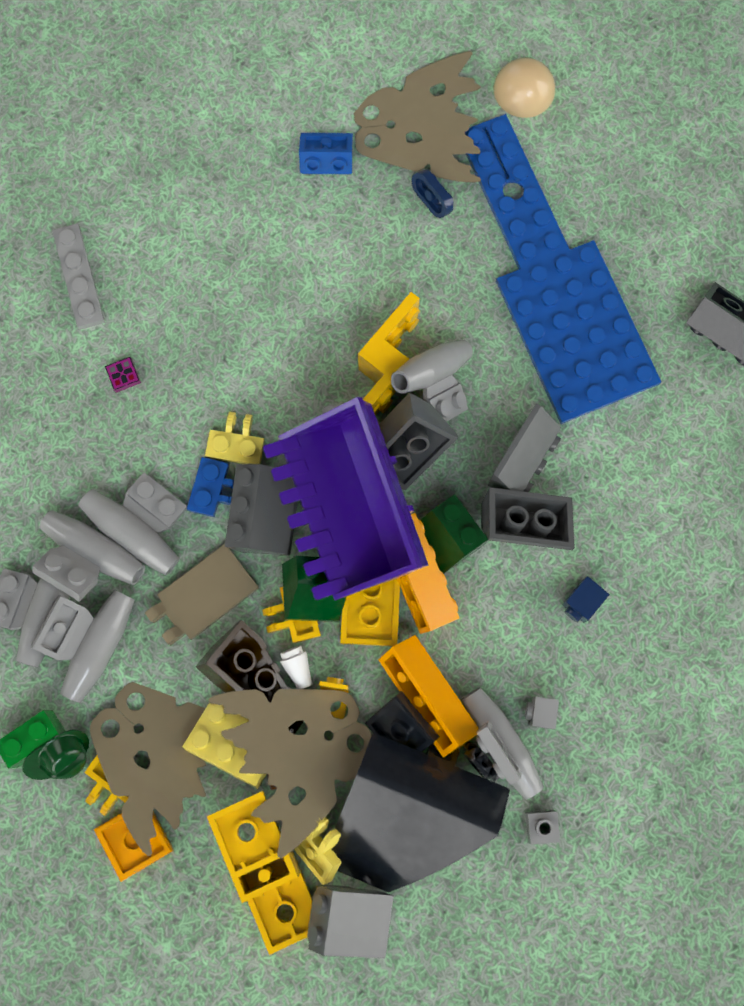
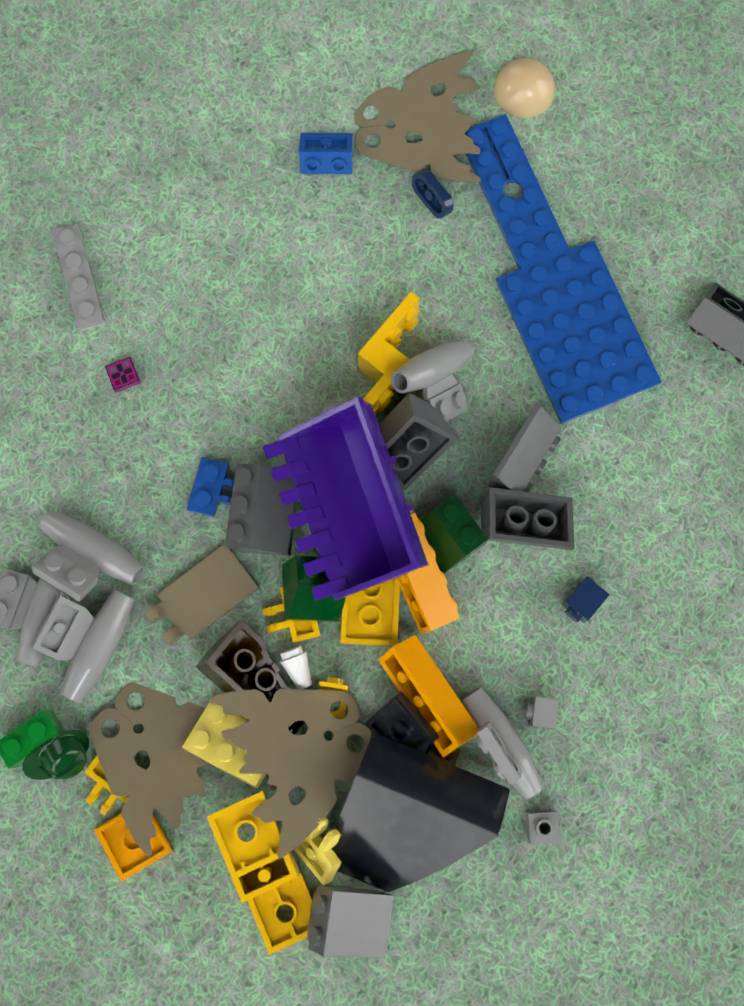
light grey plate [78,472,187,576] -> none
light yellow hinge [205,412,265,464] -> none
black gear [463,741,500,782] -> none

